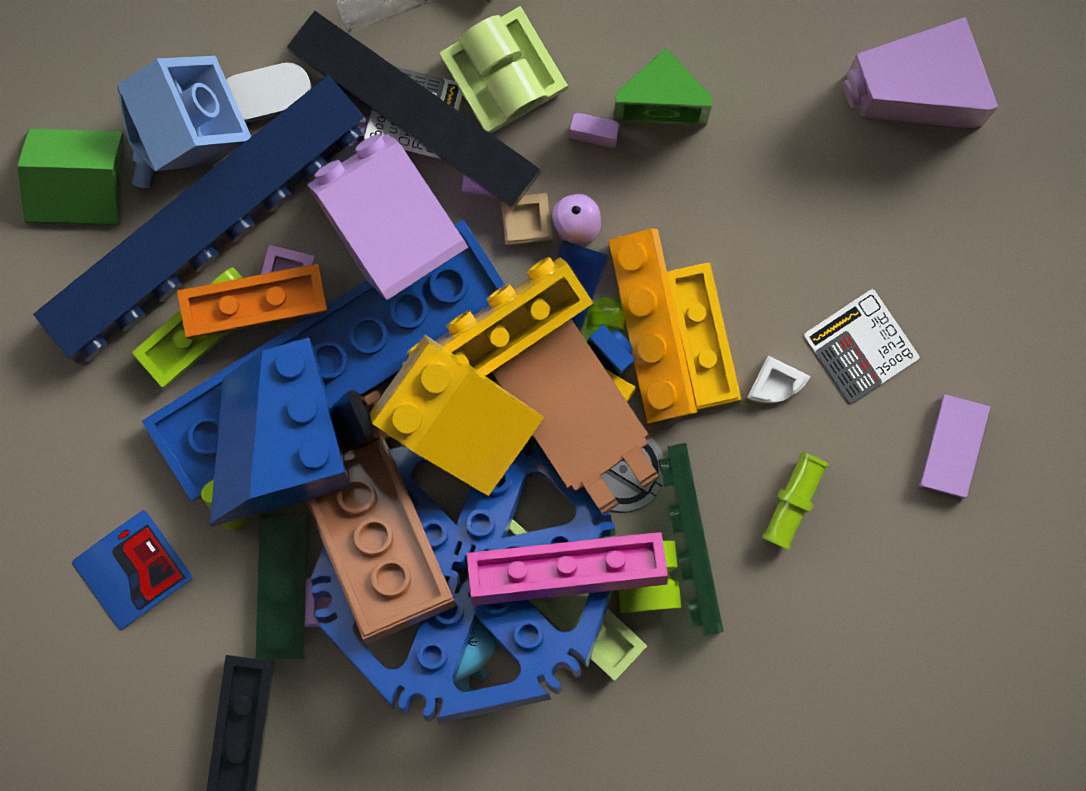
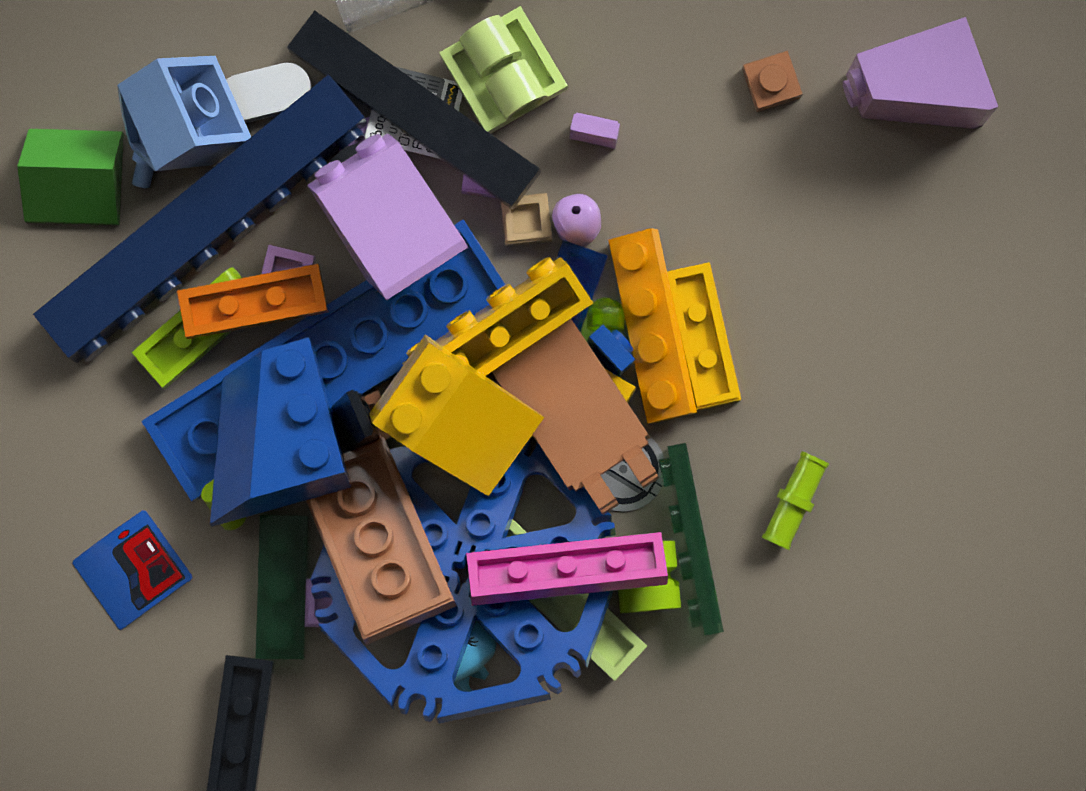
bright green slope [613,48,712,125] -> none
white tile [747,356,811,404] -> none
sticker [804,289,919,403] -> none
lavender tile [919,394,991,499] -> none
none -> nougat plate [742,50,803,112]

